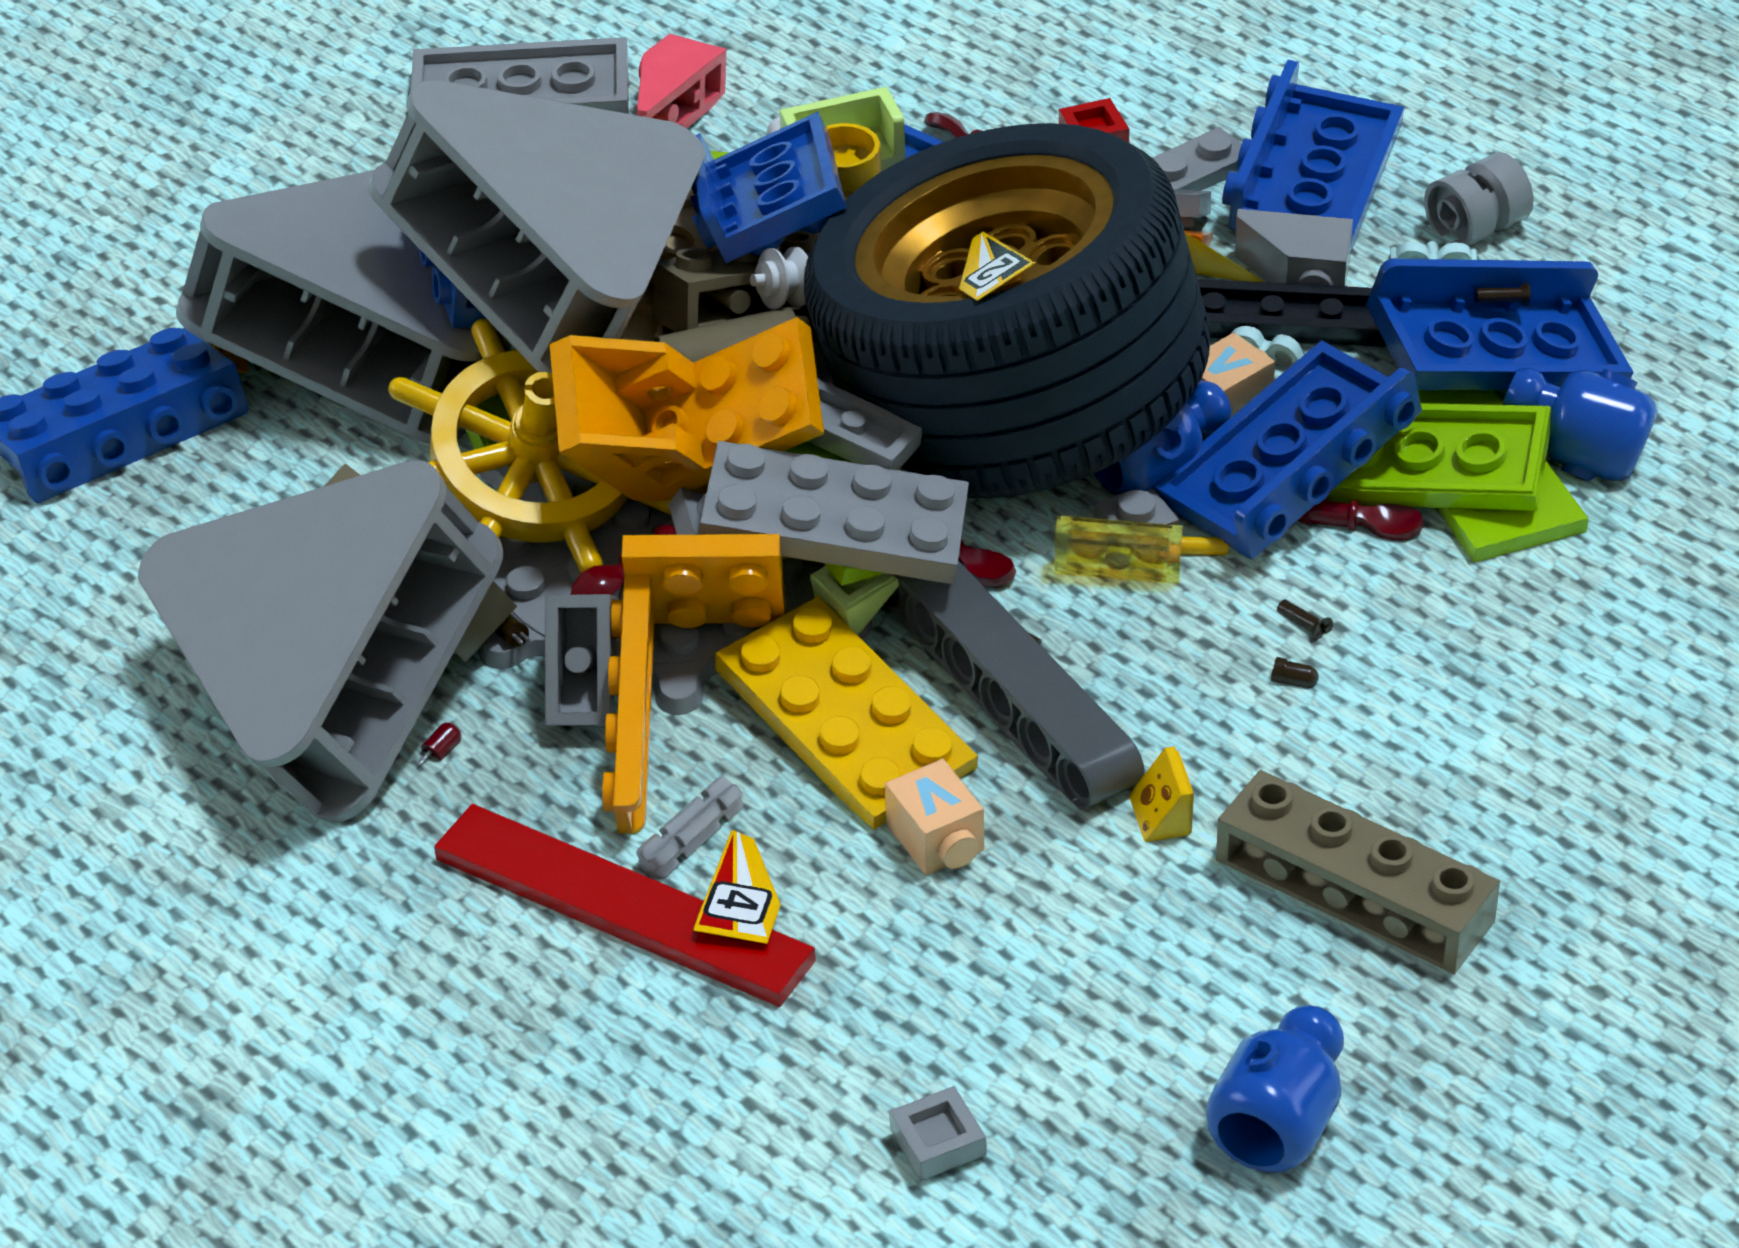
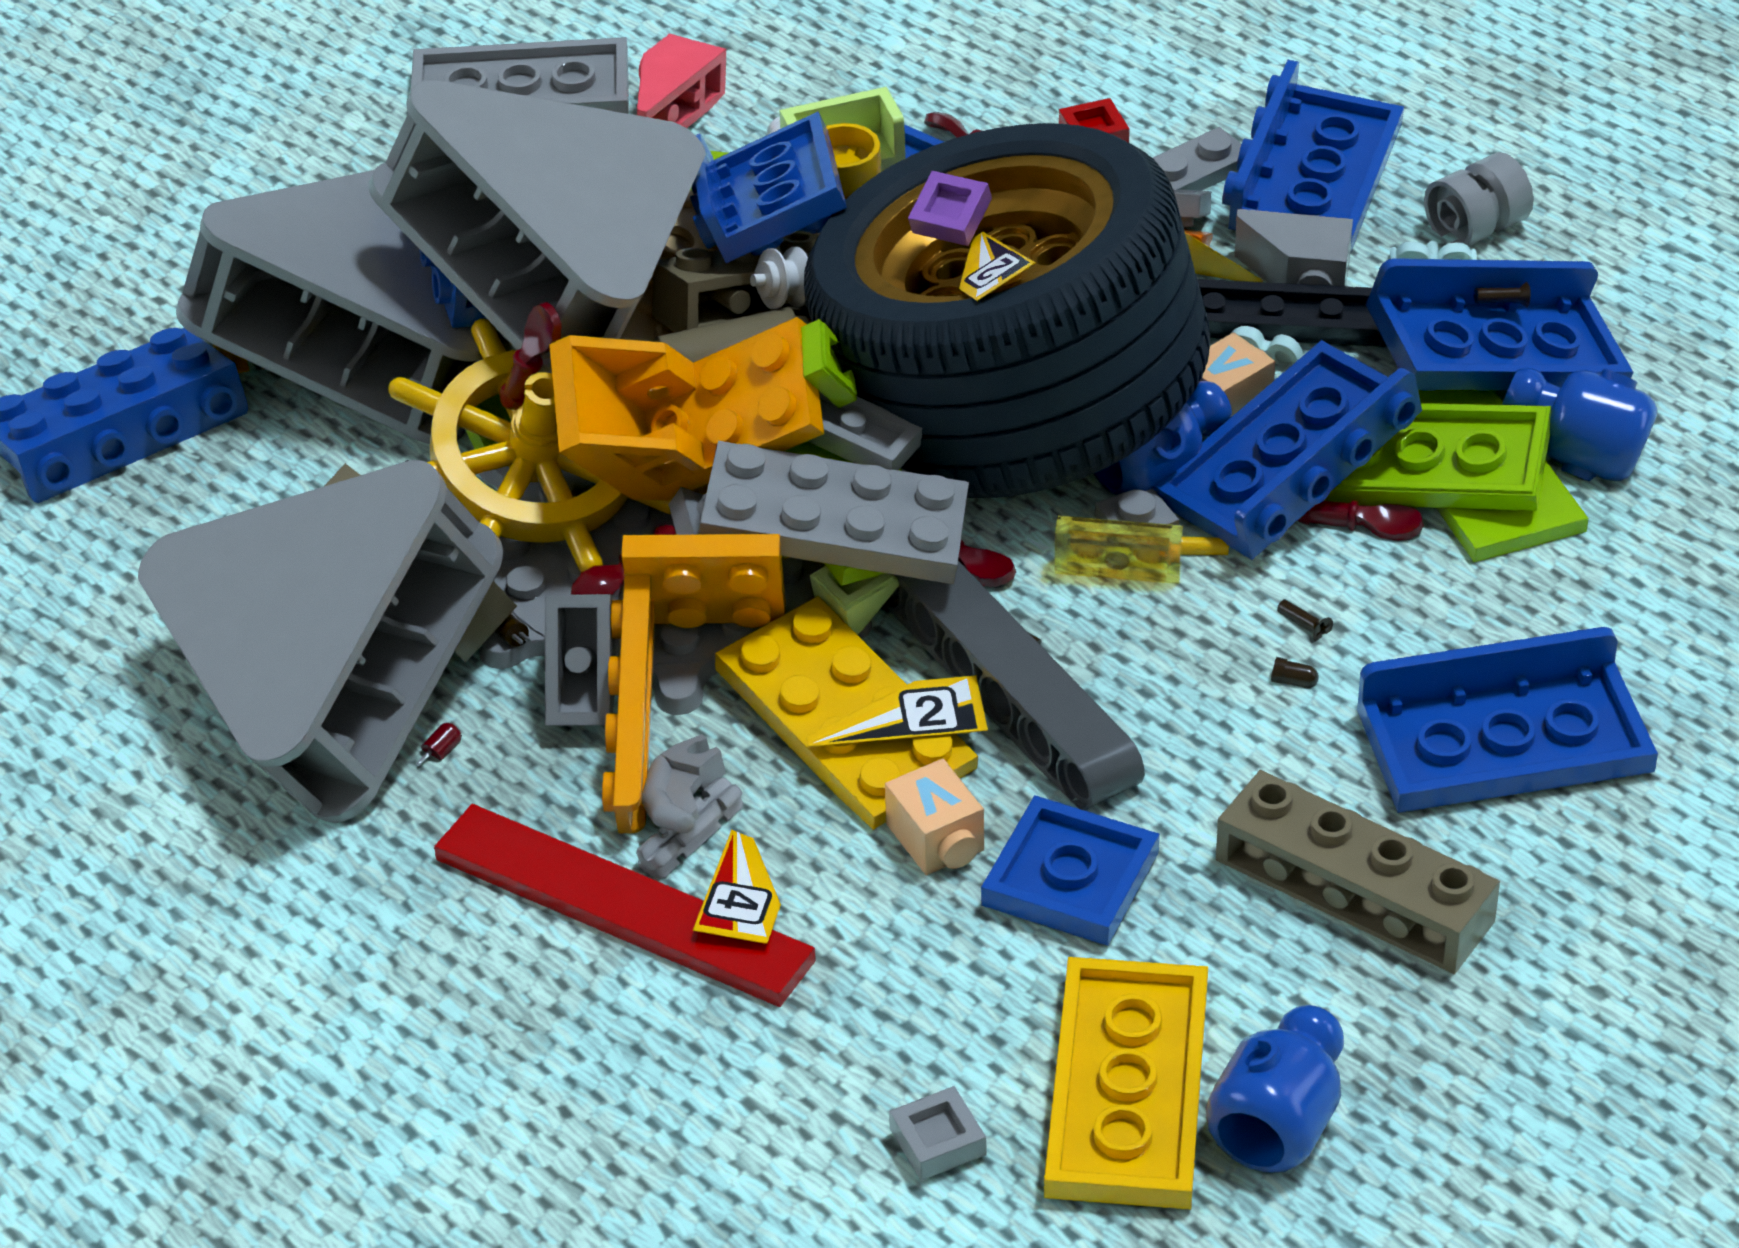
yellow slope [1129,746,1194,842] -> none
none -> dark red piece [500,302,562,410]
none -> light grey piece [641,734,726,833]
none -> lime tile [801,319,857,408]
none -> sticker [806,675,988,747]
none -> medium lavender plate [908,171,992,246]
none -> blue plate [981,795,1160,946]
none -> yellow plate [1044,957,1208,1210]
none -> blue bracket [1357,627,1658,813]

